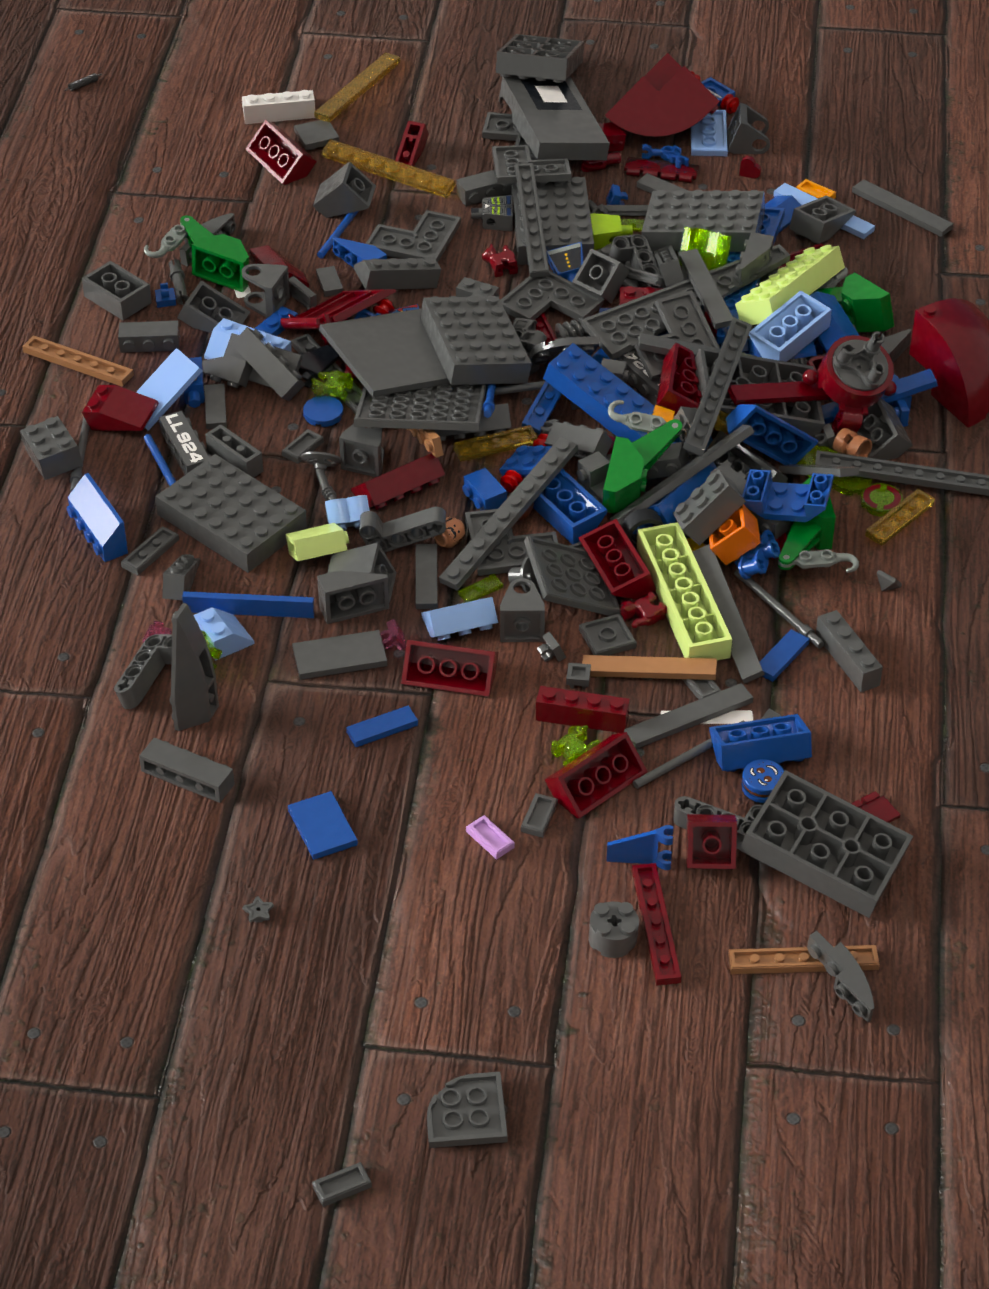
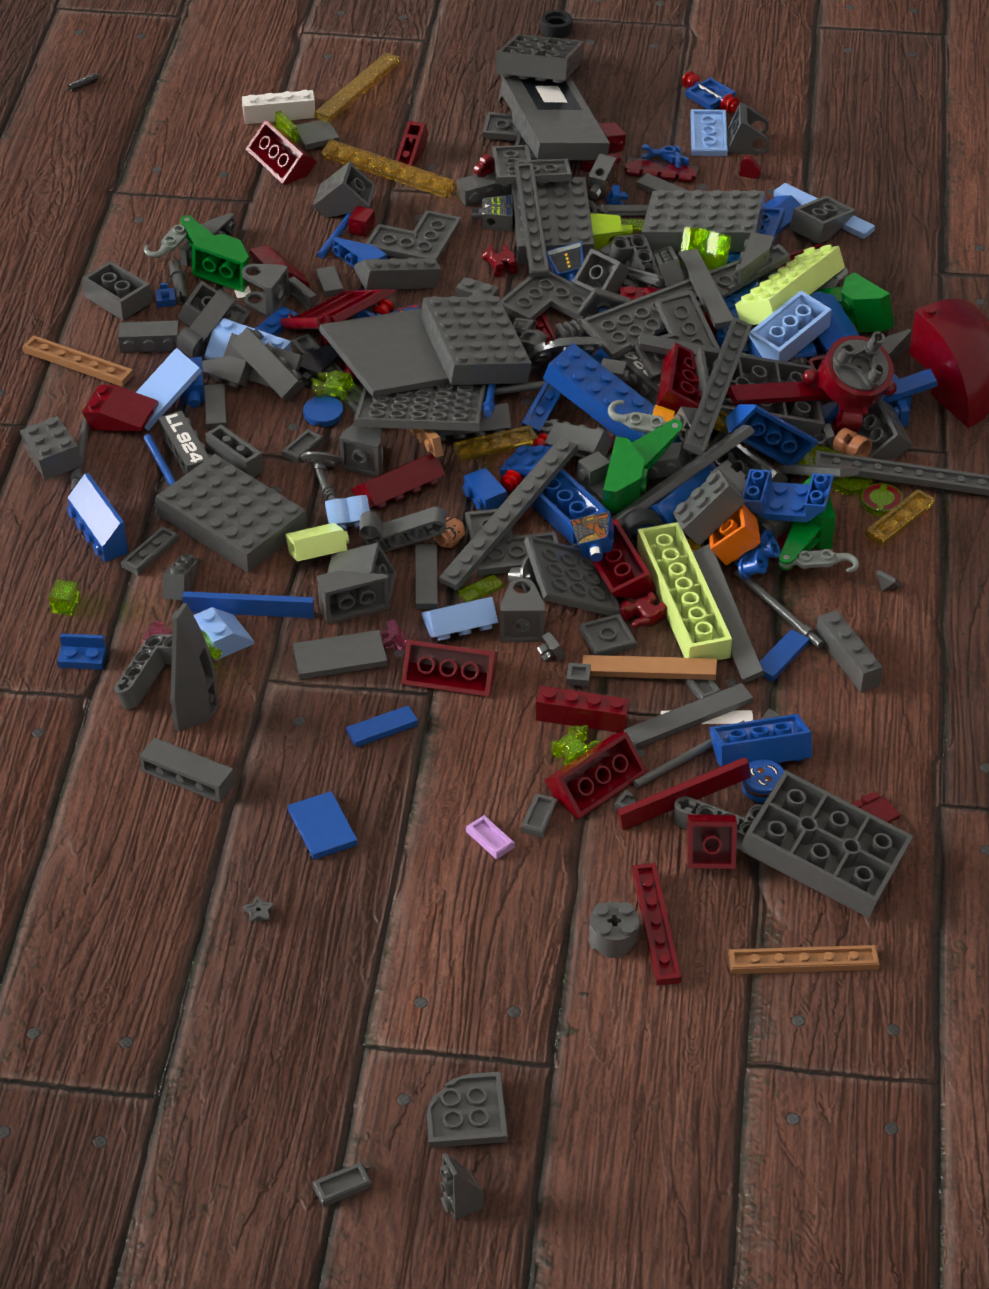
dark red brick [605,53,720,137] -> none
blue flag [607,825,673,870] -> none
light orange tile [795,179,836,199] -> none
dark grey slope [807,930,874,1022] -> none
dark grey tile [852,179,953,237] -> none
none -> clear neon green brick [49,579,80,616]
none -> blue bracket [57,633,107,670]
none -> dark grey beam [176,289,237,358]
none -> clear neon green tile [275,110,298,143]
none -> dark red brick [348,206,375,237]
none -> dark grey slope [440,1153,484,1220]
none -> dark red tile [474,154,494,177]
none -> black tyre [541,10,573,38]
none -> torso [570,511,615,562]
none -> dark grey tile [578,287,630,317]
none -> dark grey torso [588,153,618,199]
none -> dark grey tile [613,790,636,811]
none -> dark red tile [617,757,751,830]

